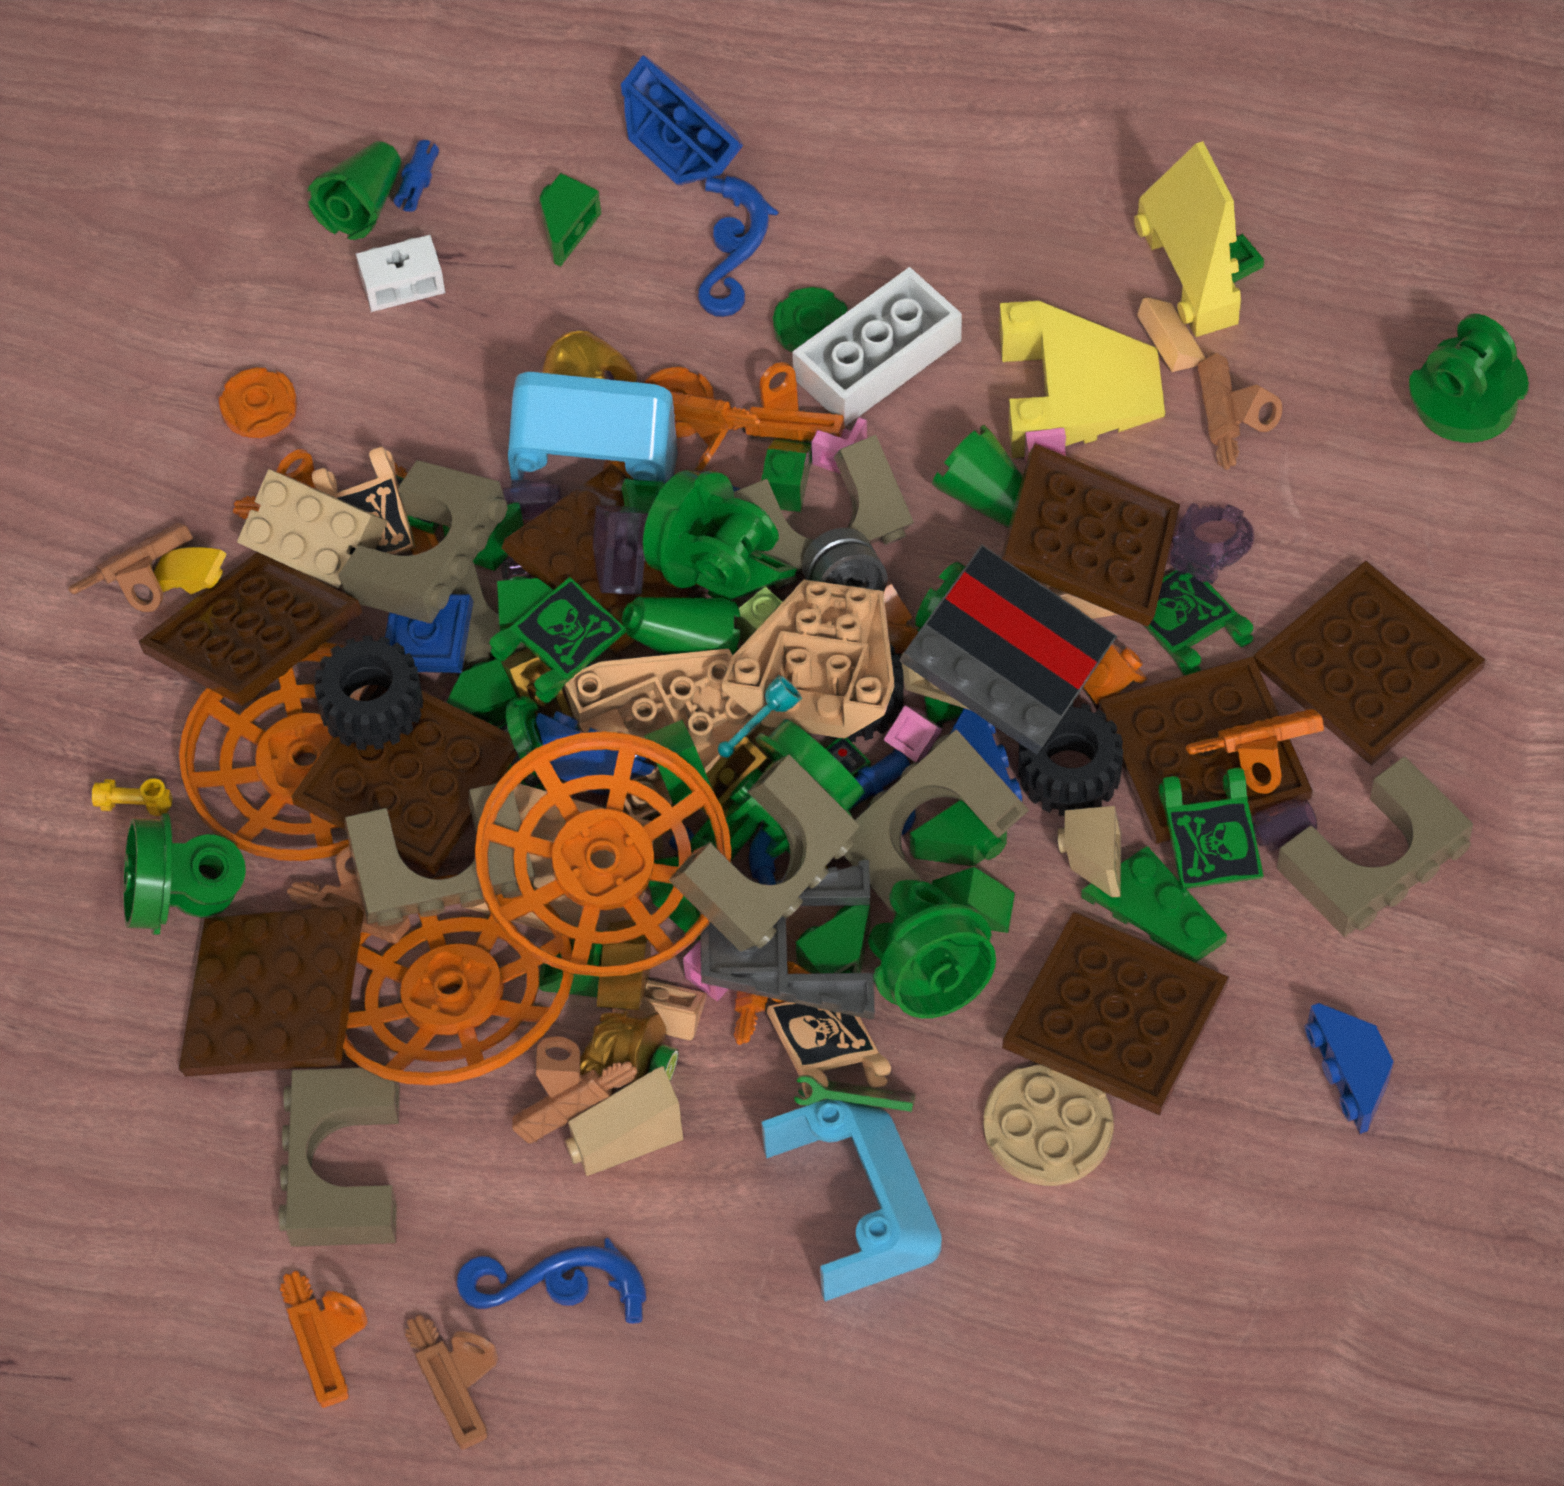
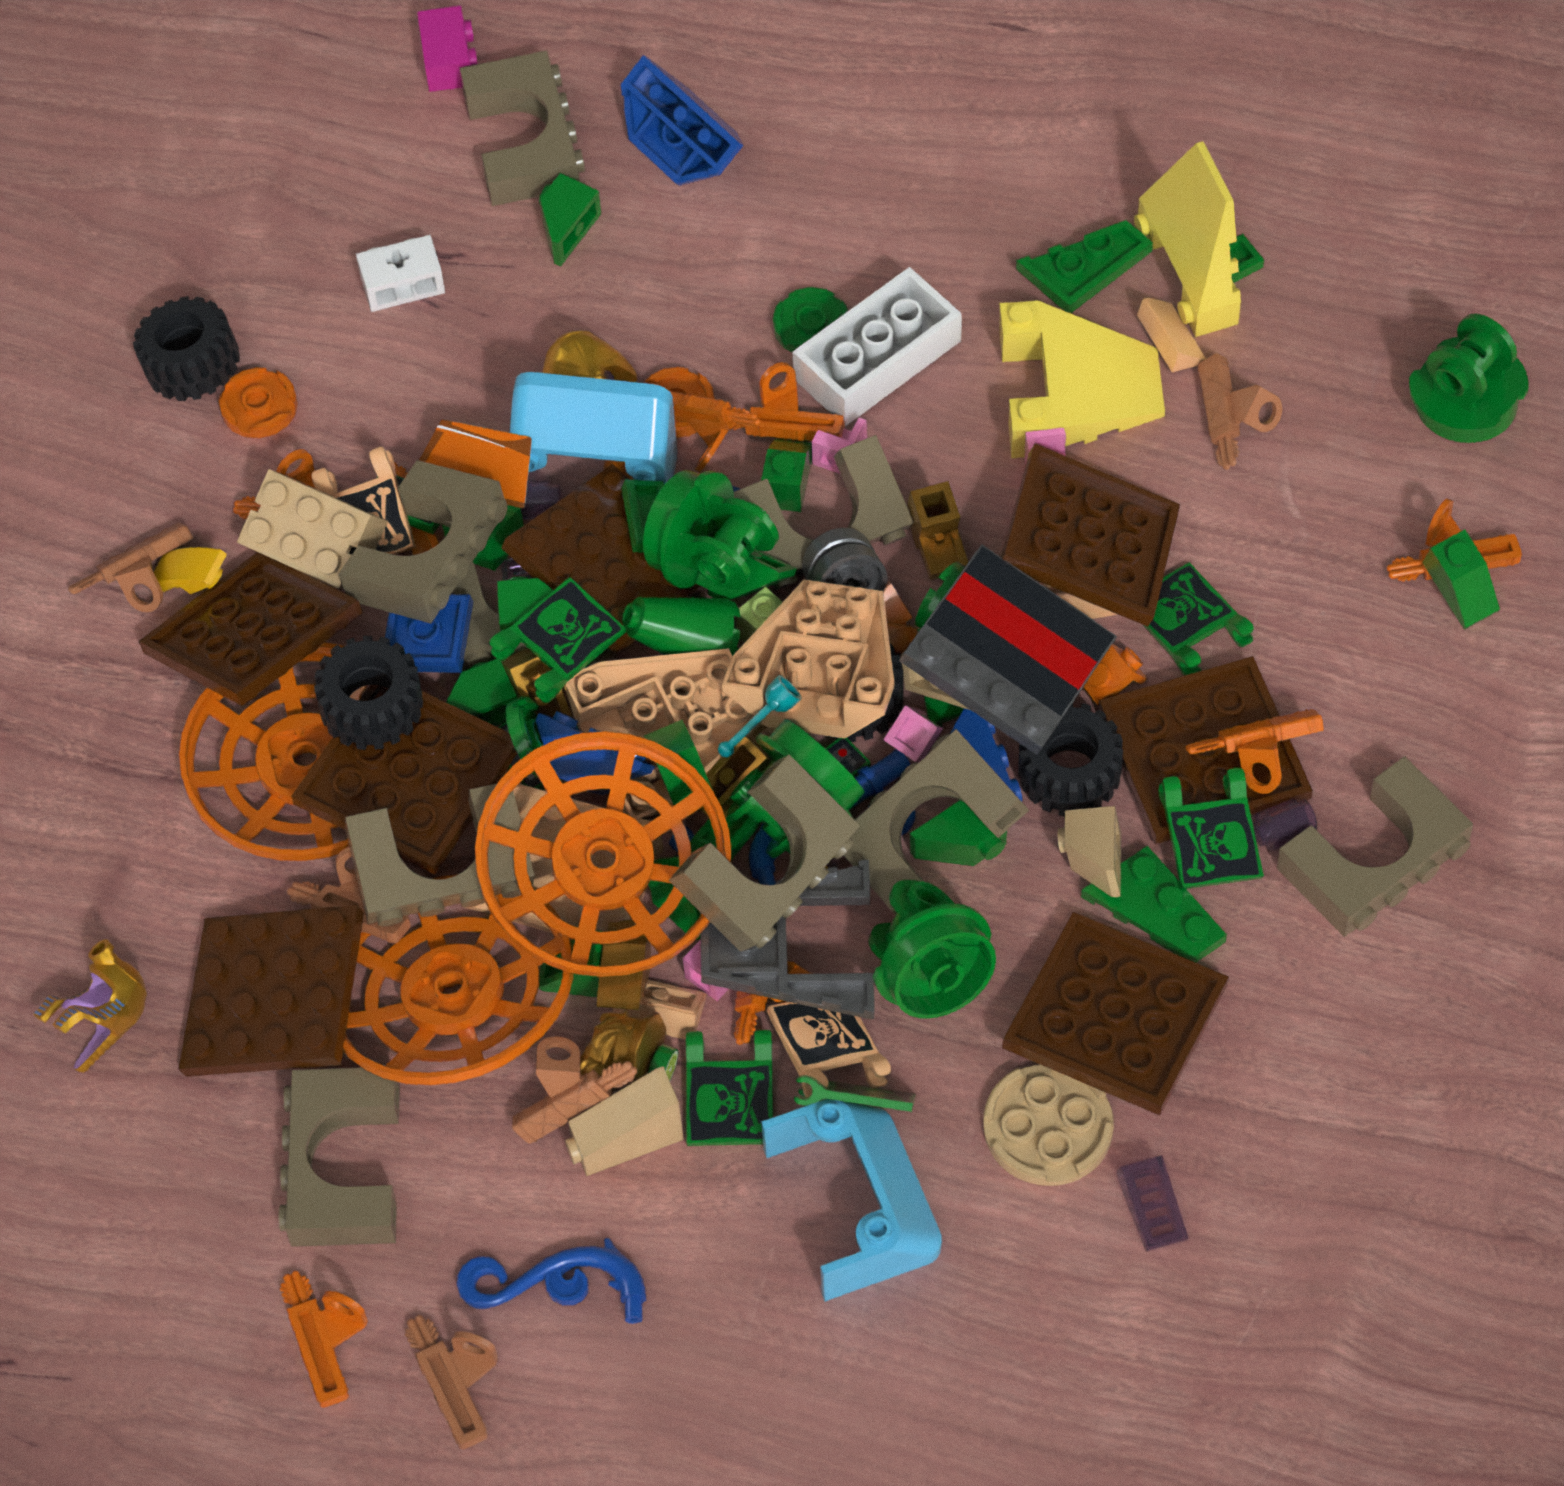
yellow bar [92,778,173,816] -> none
green piece [123,813,246,935] -> none
green cone [308,141,401,240] -> none
blue pin [394,140,439,212] -> none
clear purple slope [593,505,648,595] -> none
blue plant [698,176,779,317] -> none
green slope [796,905,871,974] -> none
green cone [932,425,1023,528] -> none
green slope [932,867,1015,933] -> none
clear purple piece [1170,503,1255,584] -> none
reddish brown plate [1253,560,1486,766] -> none
blue slope [1305,1003,1394,1134] -> none
none -> pearl gold piece [33,939,147,1073]
none -> black tyre [133,296,240,401]
none -> dark pink brick [417,5,477,92]
none -> orange sticker [419,419,532,508]
none -> dark tan arch [460,50,585,206]
none -> flag [686,1030,773,1146]
none -> pearl gold brick [907,481,968,580]
none -> green wing [1016,220,1153,313]
none -> clear purple slope [1116,1155,1189,1252]
none -> orange piece [1386,498,1522,582]
none -> green slope [1422,529,1500,630]

